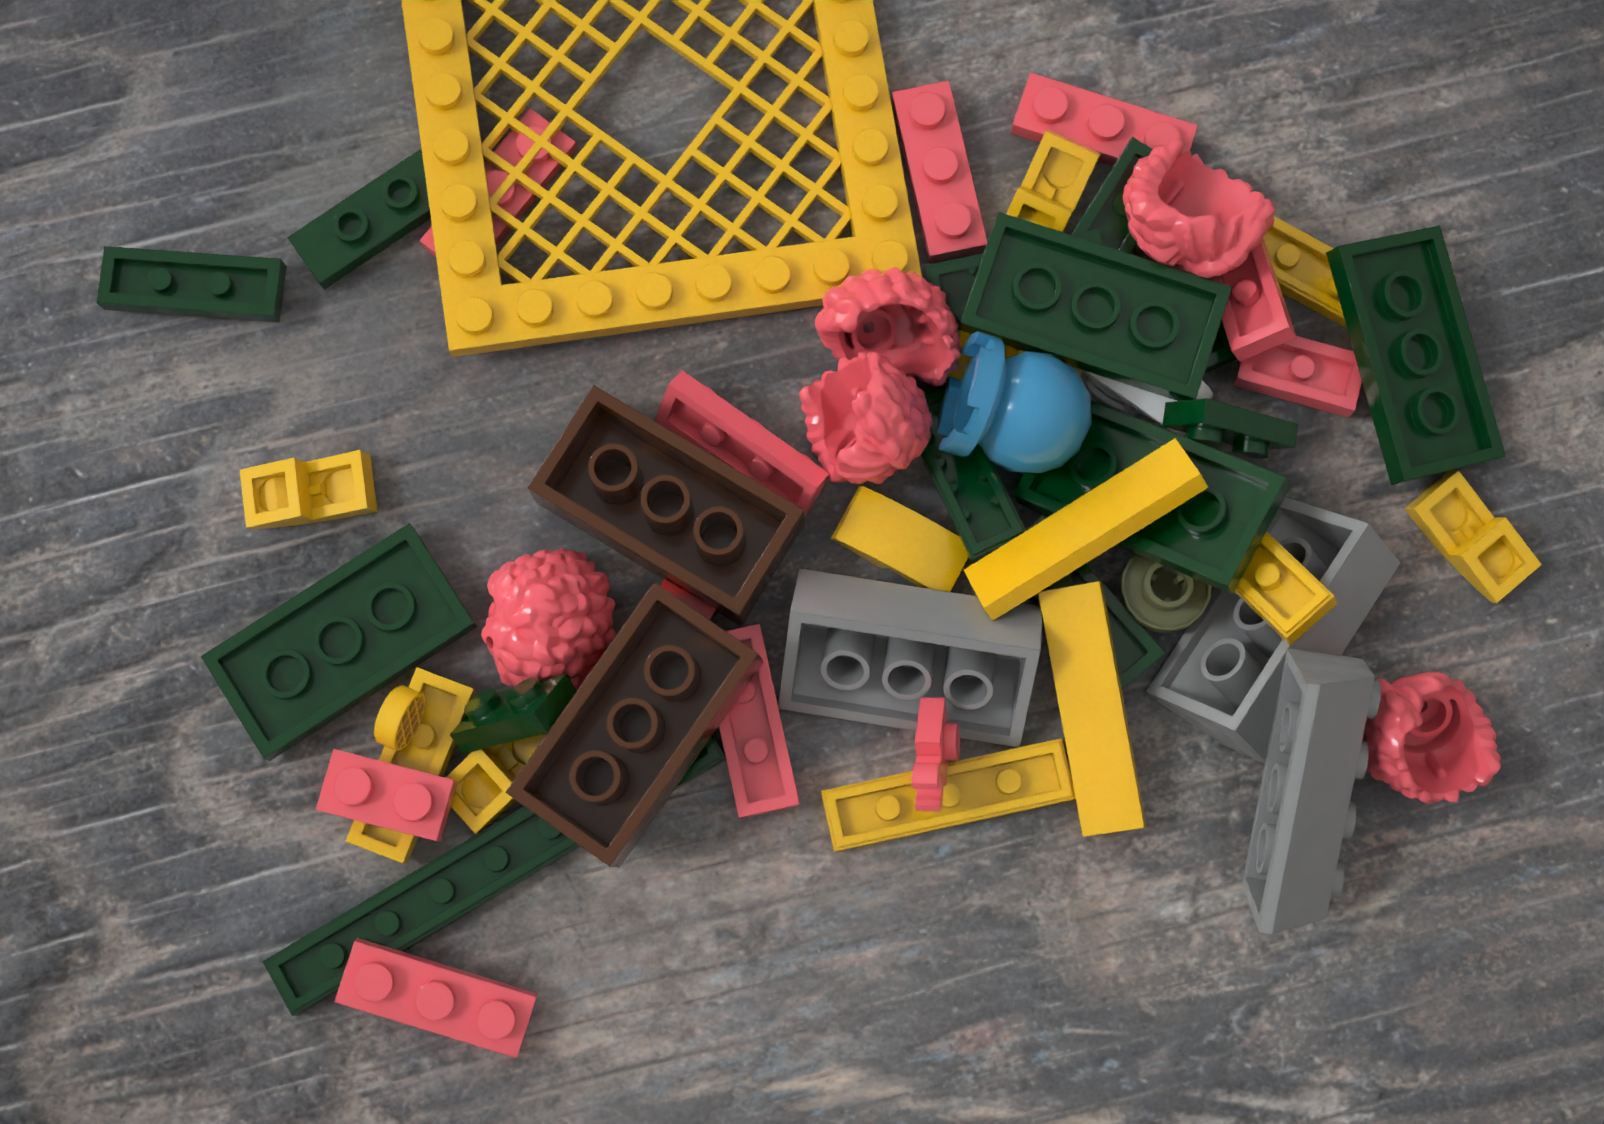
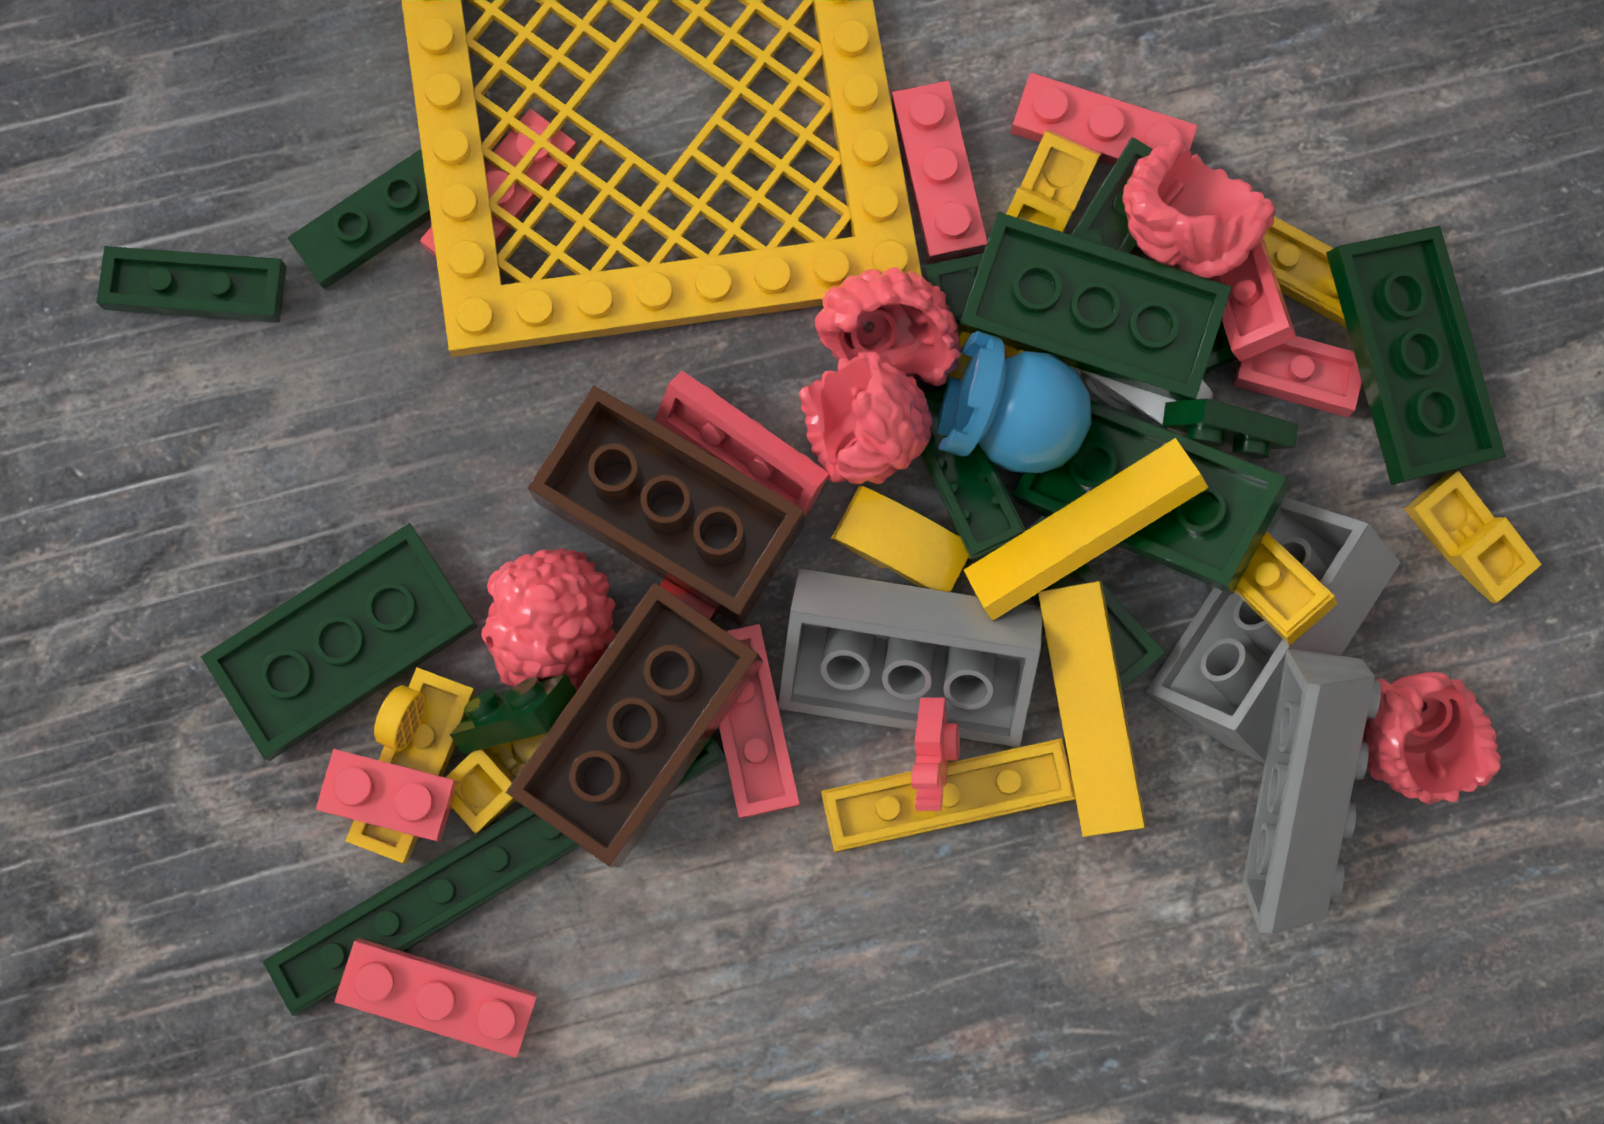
yellow slope [240,450,378,530] -> none
olive plate [1119,554,1211,634] -> none

